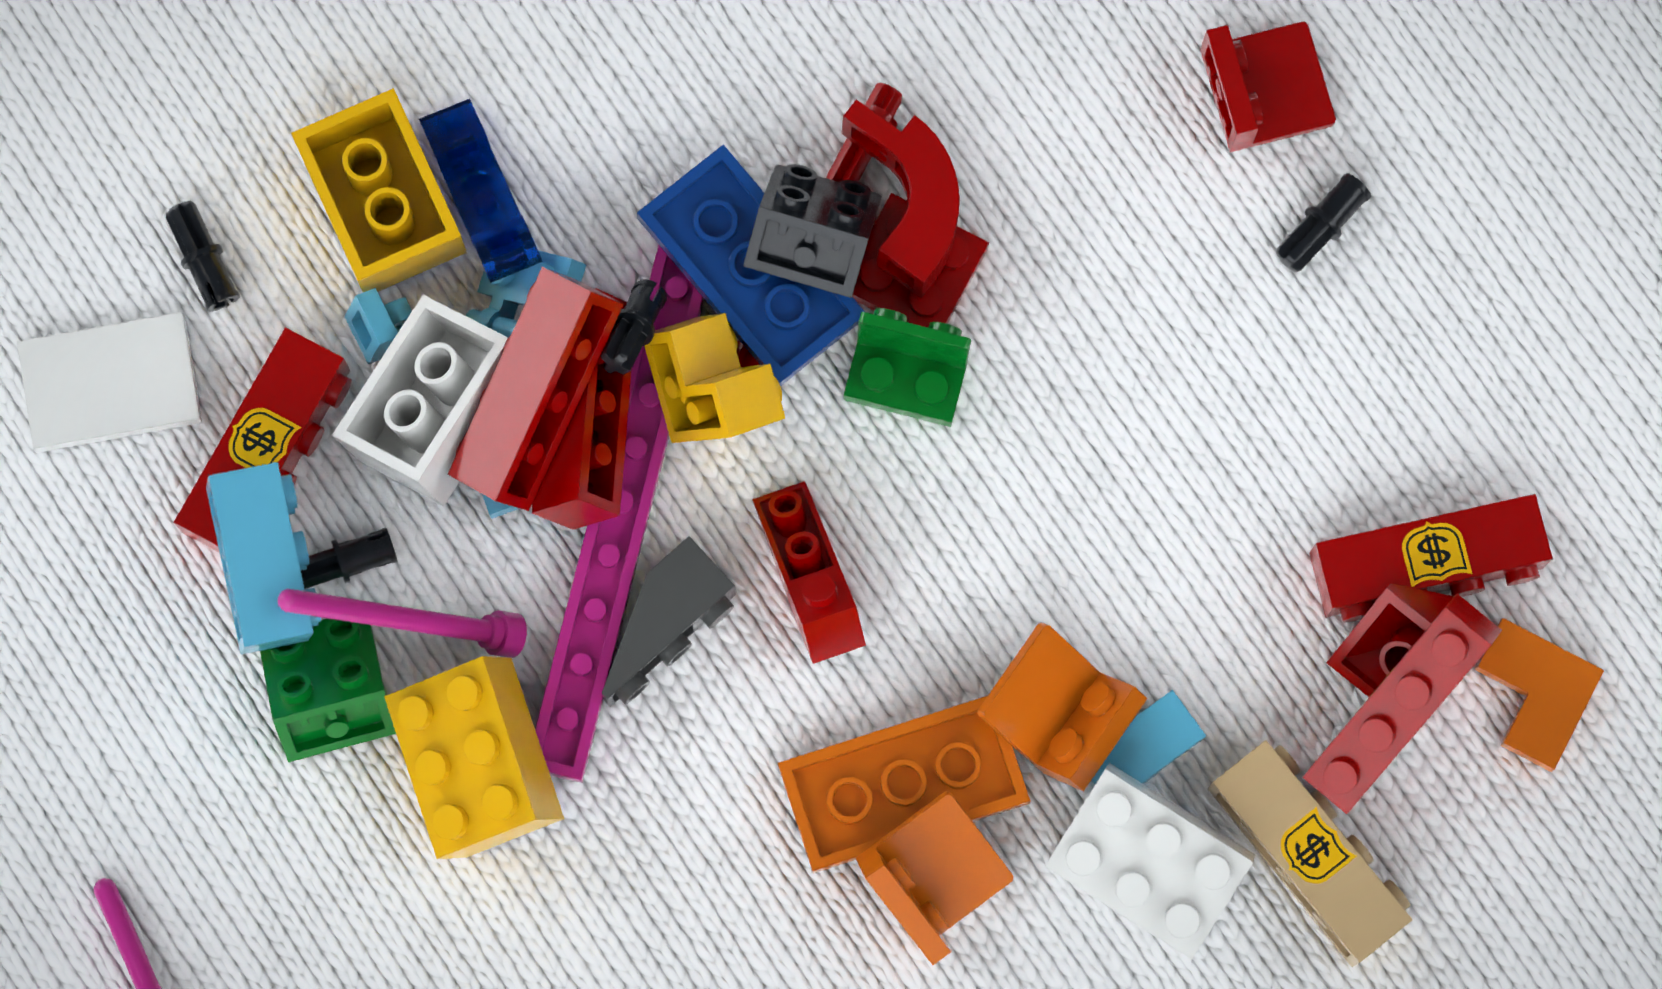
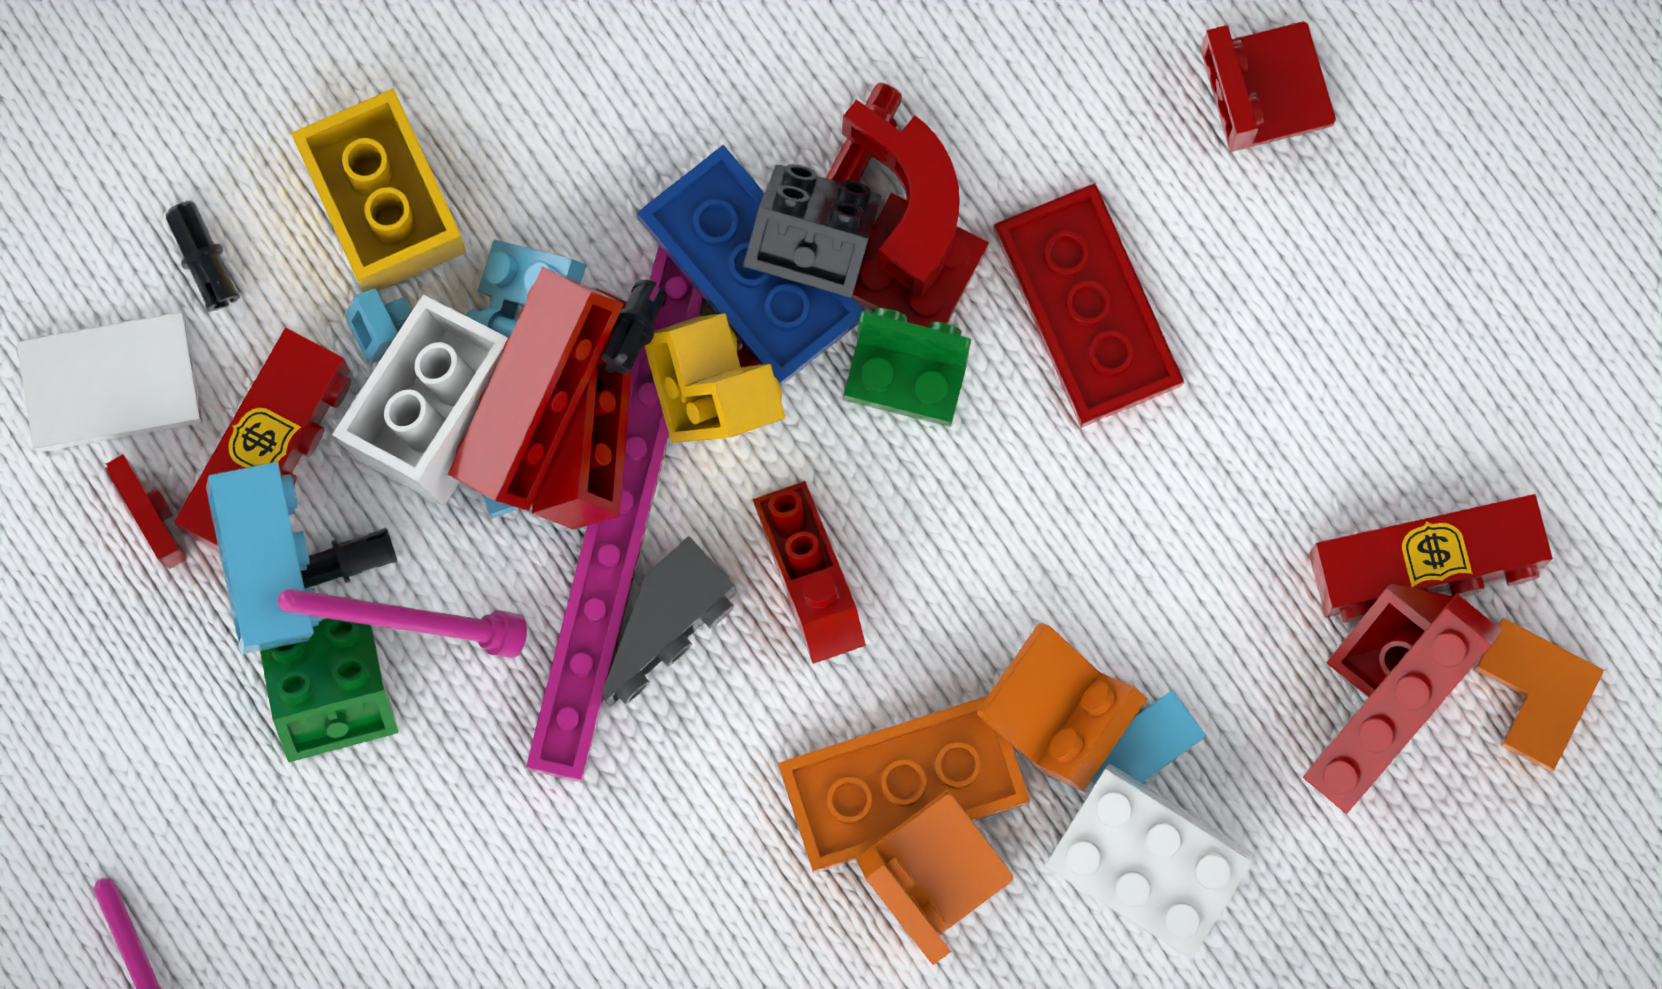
yellow brick [384,656,564,859] -> none
clear blue slope [419,98,543,283] -> none
tan brick [1207,740,1413,968] -> none
black axle [1276,173,1371,272] -> none
none -> red plate [105,454,187,569]
none -> red tile [993,183,1184,428]

